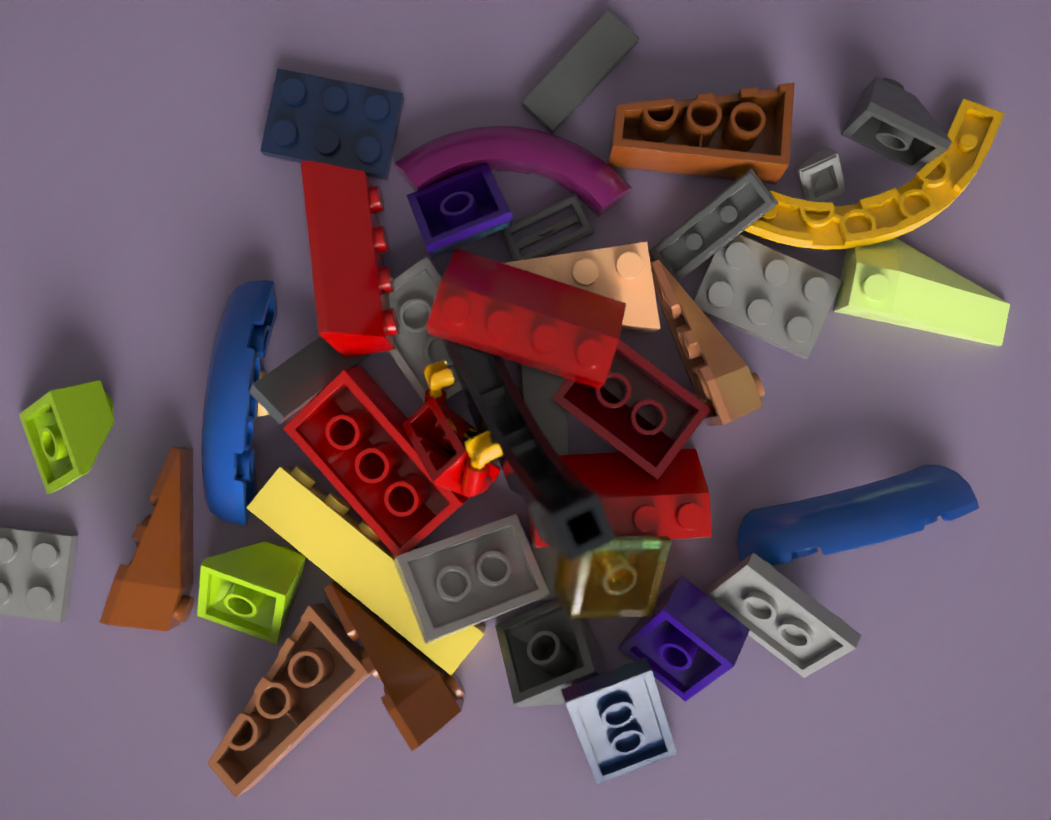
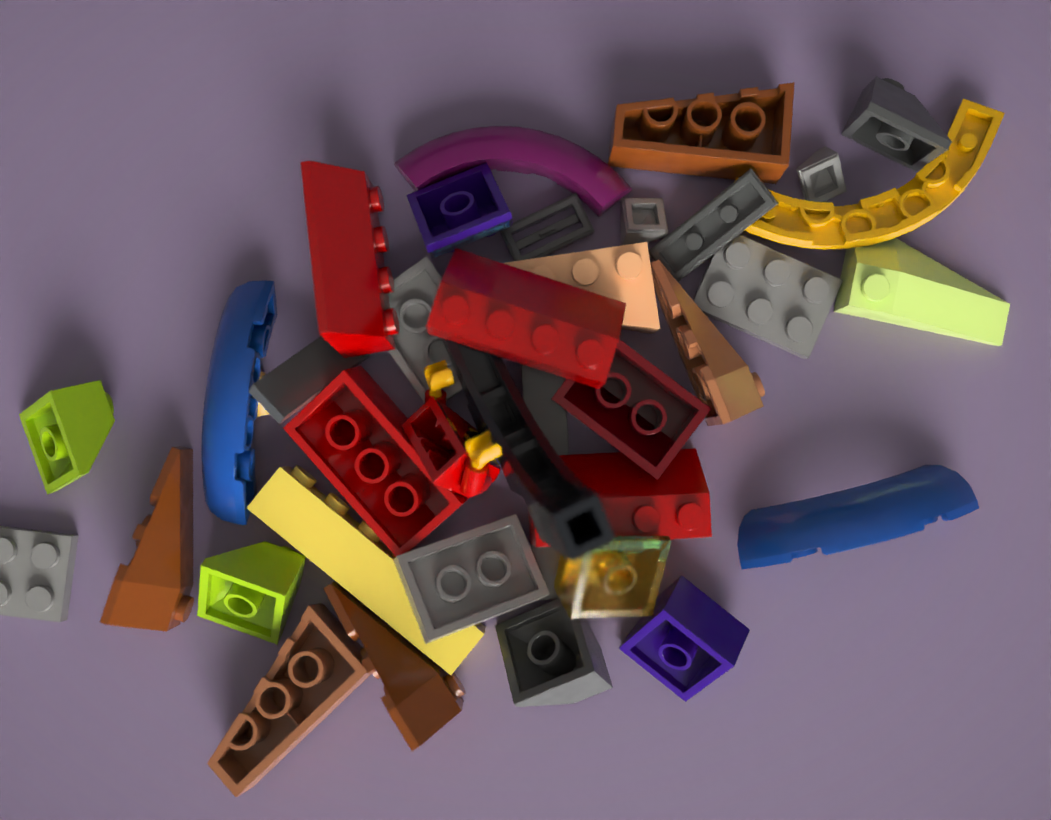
dark blue plate [260,69,404,180] -> none
dark grey tile [522,10,639,134] -> none
plate [561,657,677,784] -> none
light grey plate [705,553,861,678] -> none
none -> light grey slope [620,198,668,245]

